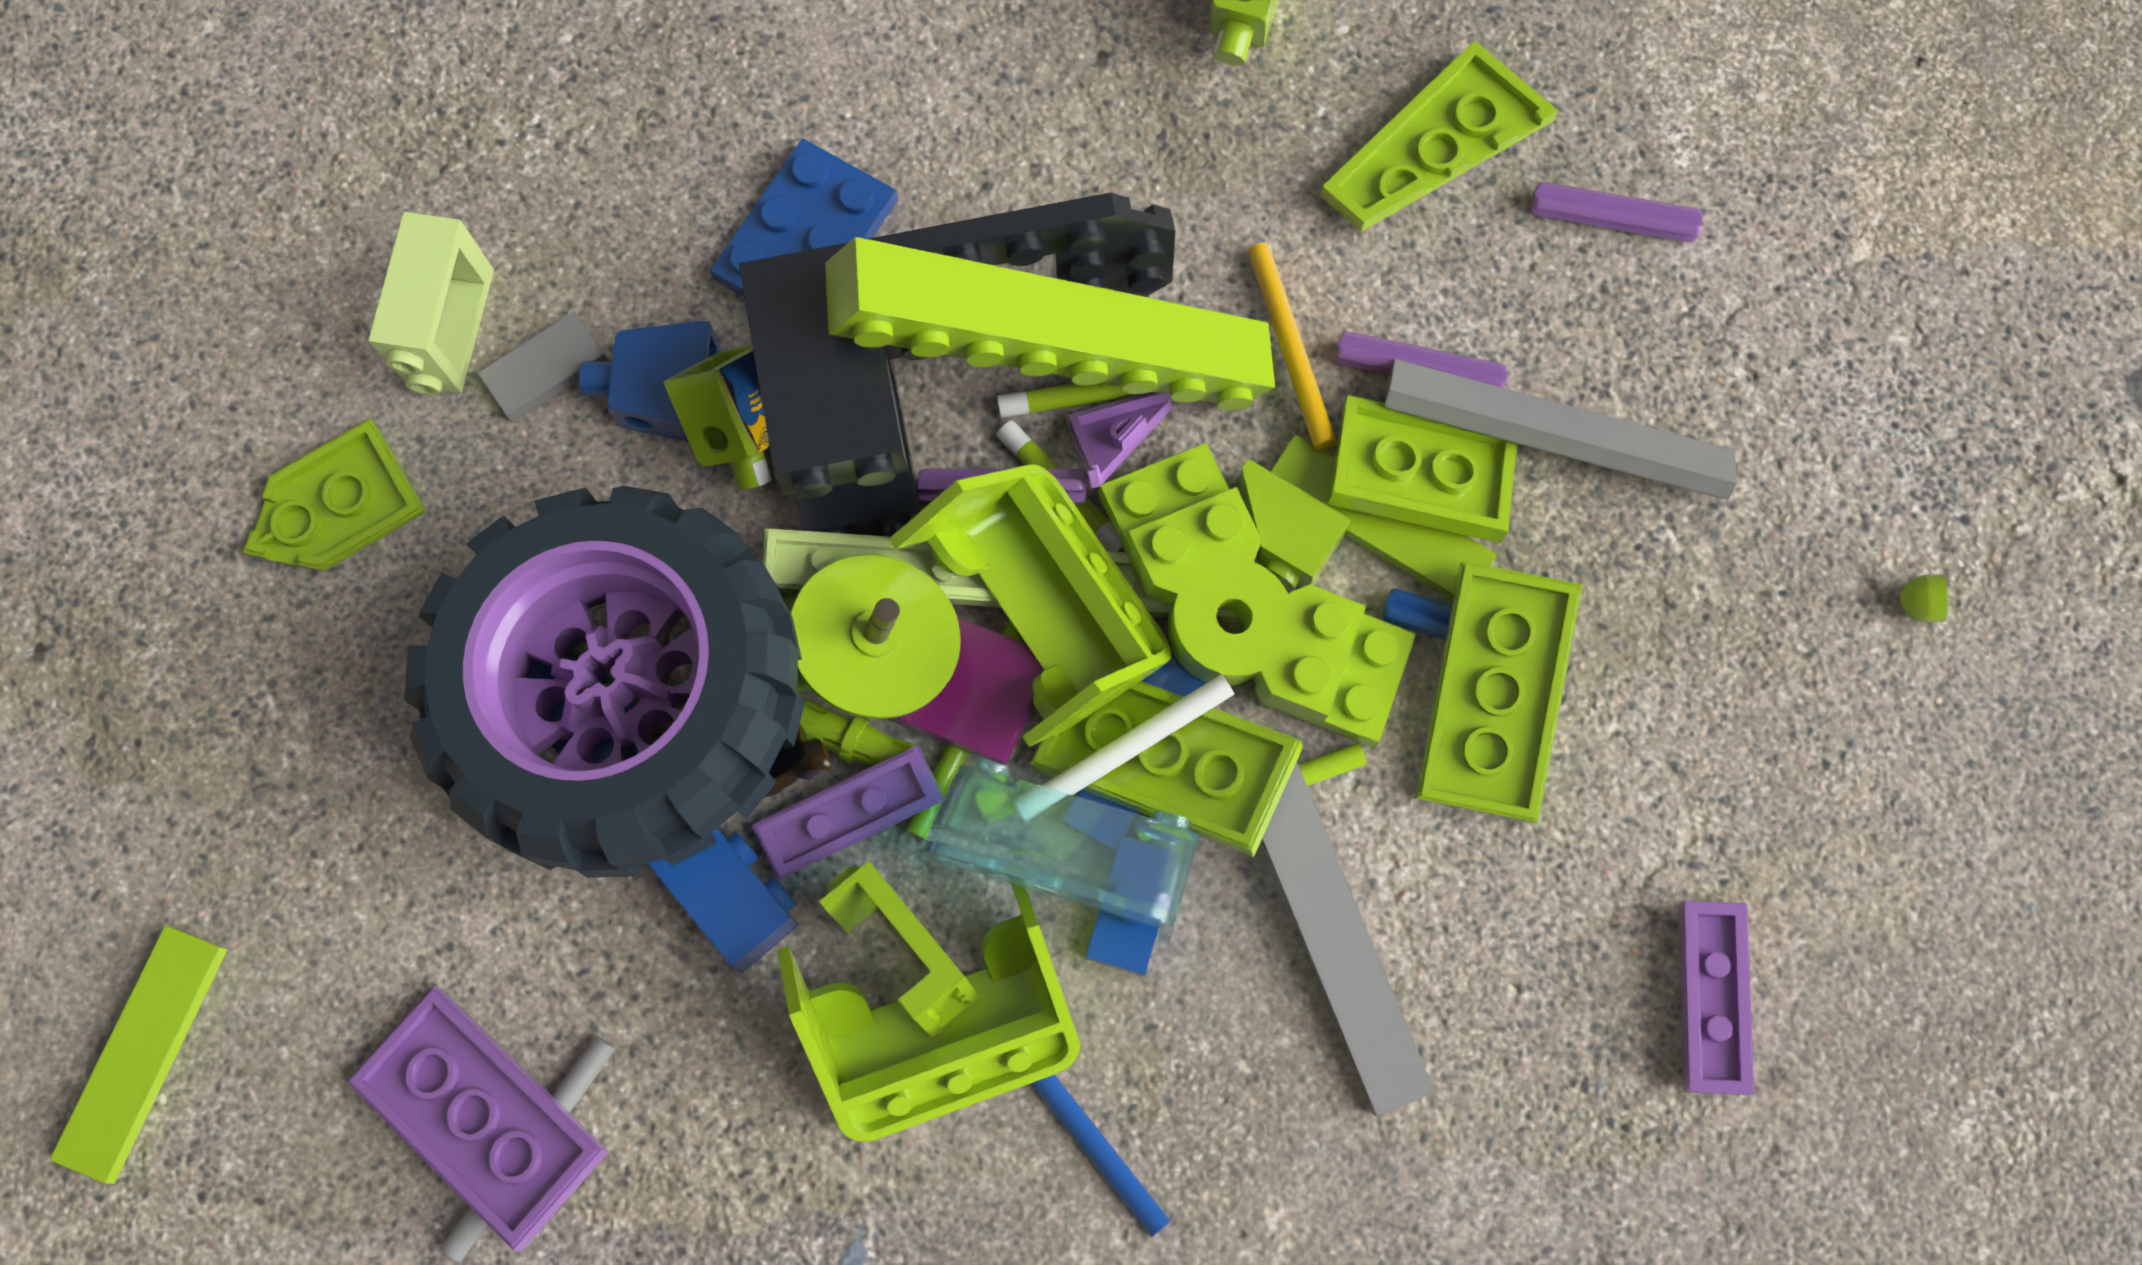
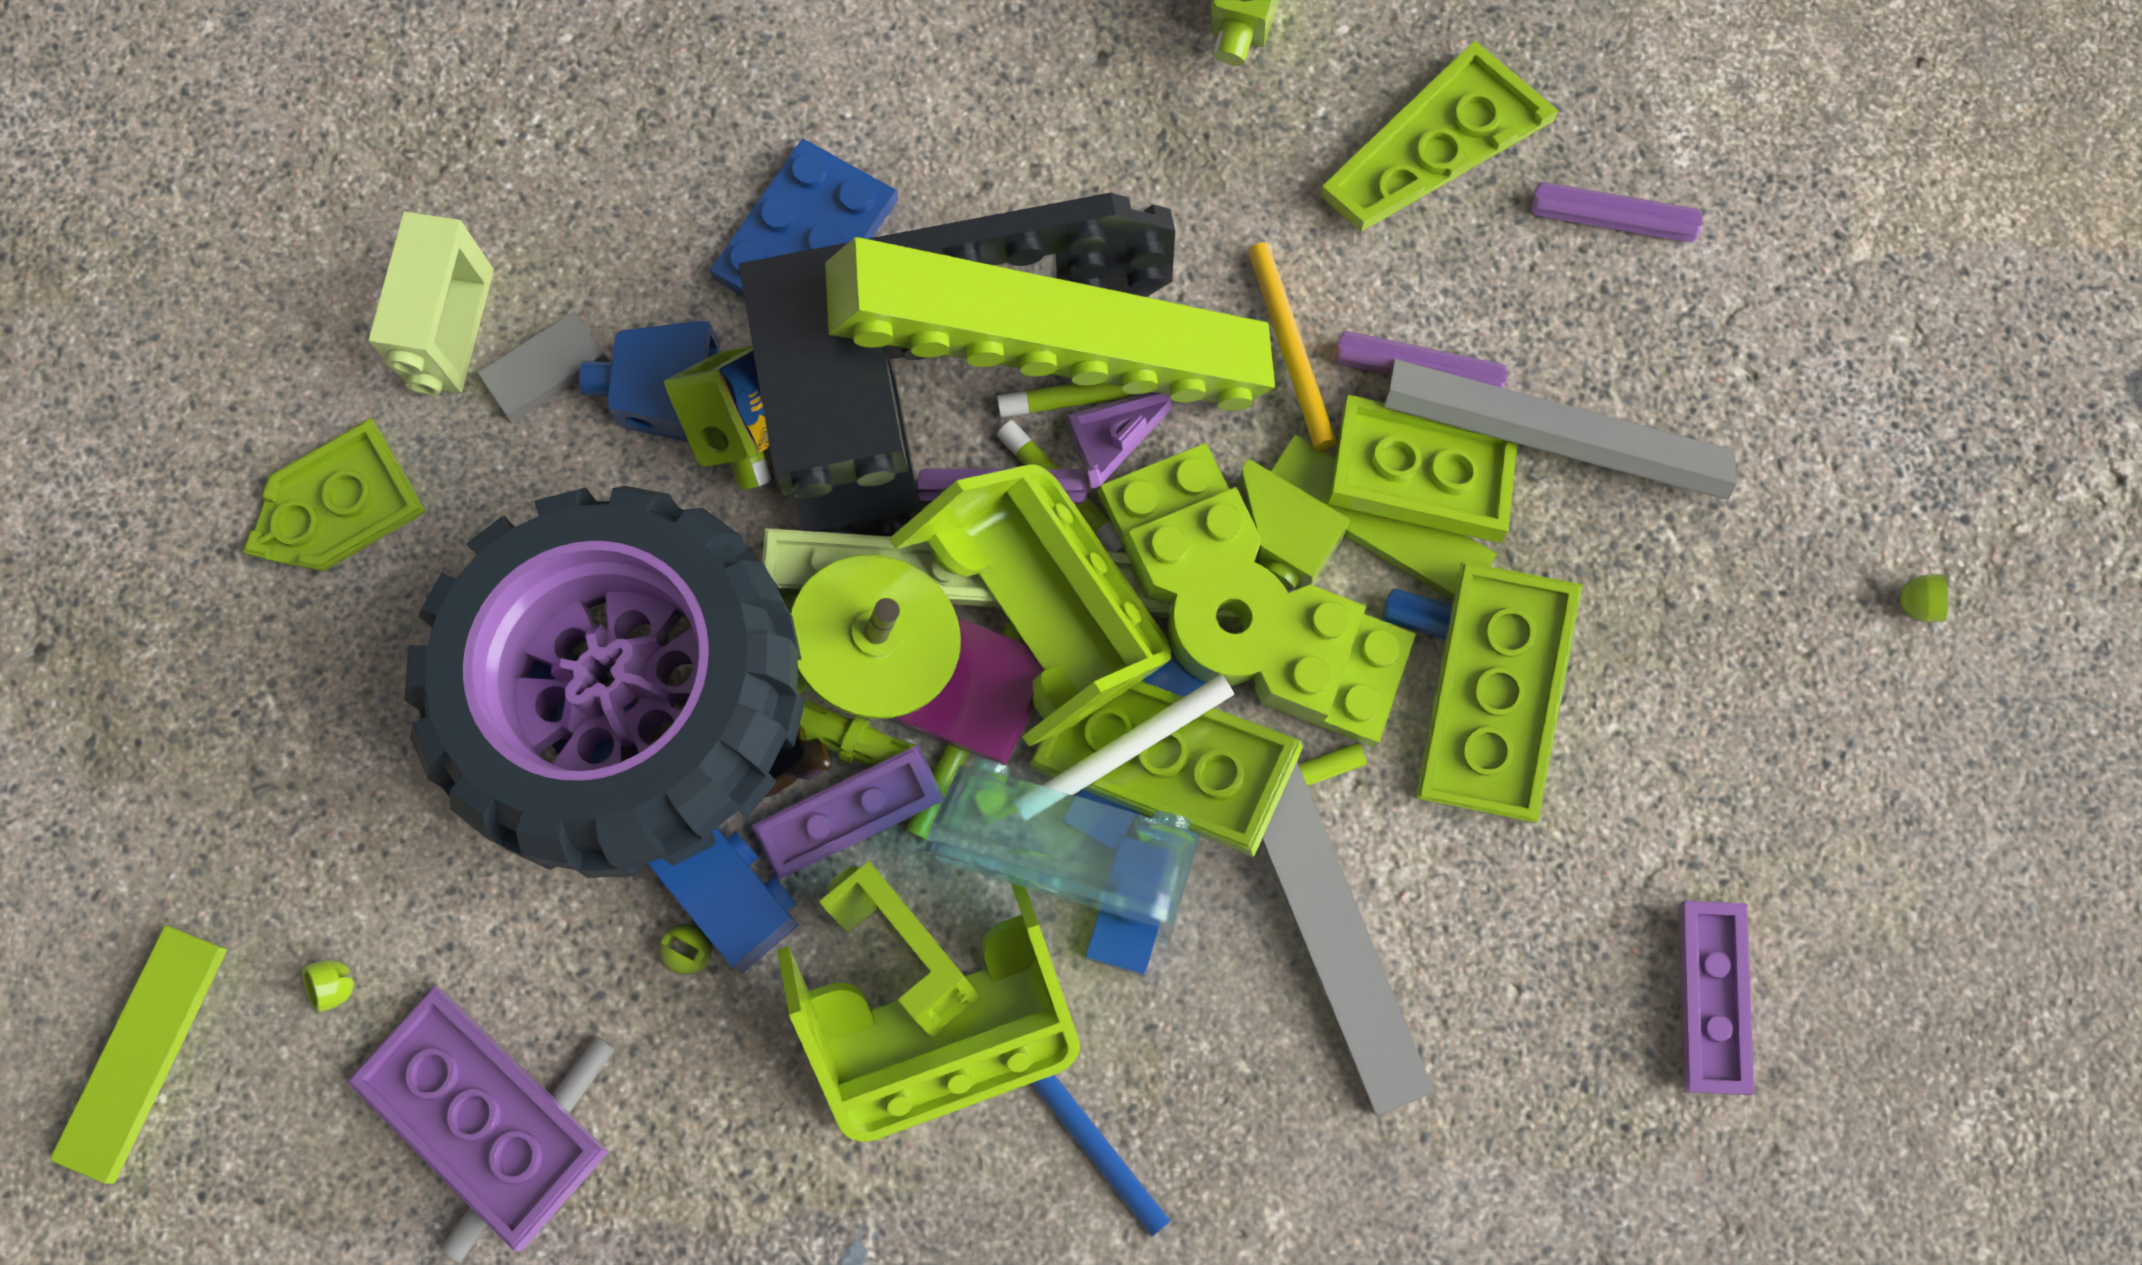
none -> lime hinge [302,959,355,1014]
none -> lime hinge [660,924,712,975]

